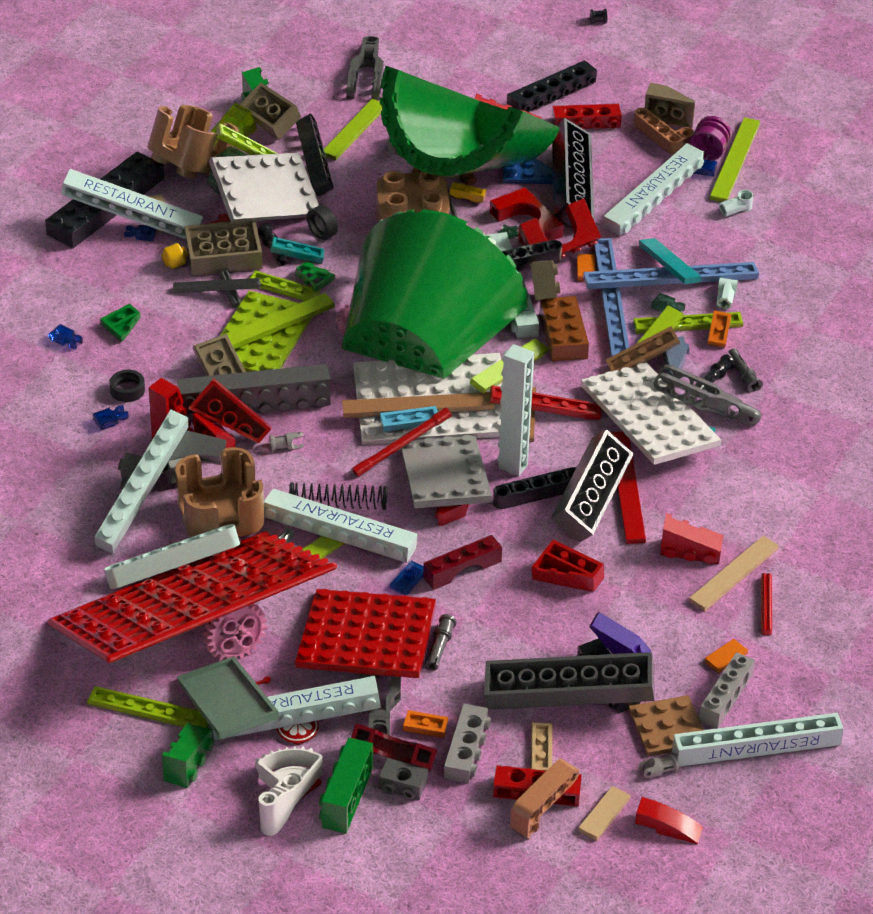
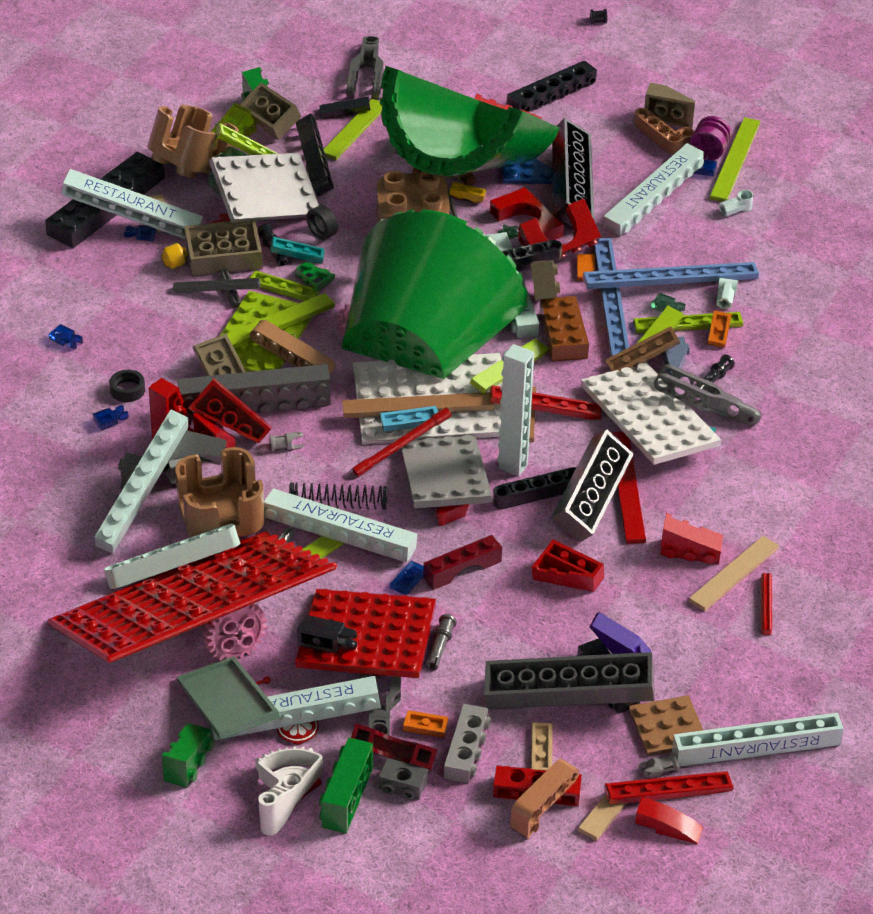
lime tile [87,686,209,728] -> none
green wing [100,303,141,342] -> none
red brick [552,103,622,129] -> none
teal tile [639,238,701,284] -> none
light grey brick [699,652,755,729] -> none
orange tile [704,638,748,673] -> none
dark grey pin [727,348,763,392] -> none
none -> medium nougat beam [250,320,336,375]
none -> black hinge [297,615,357,653]
none -> black tile [319,97,371,119]
none -> red tile [604,771,734,805]

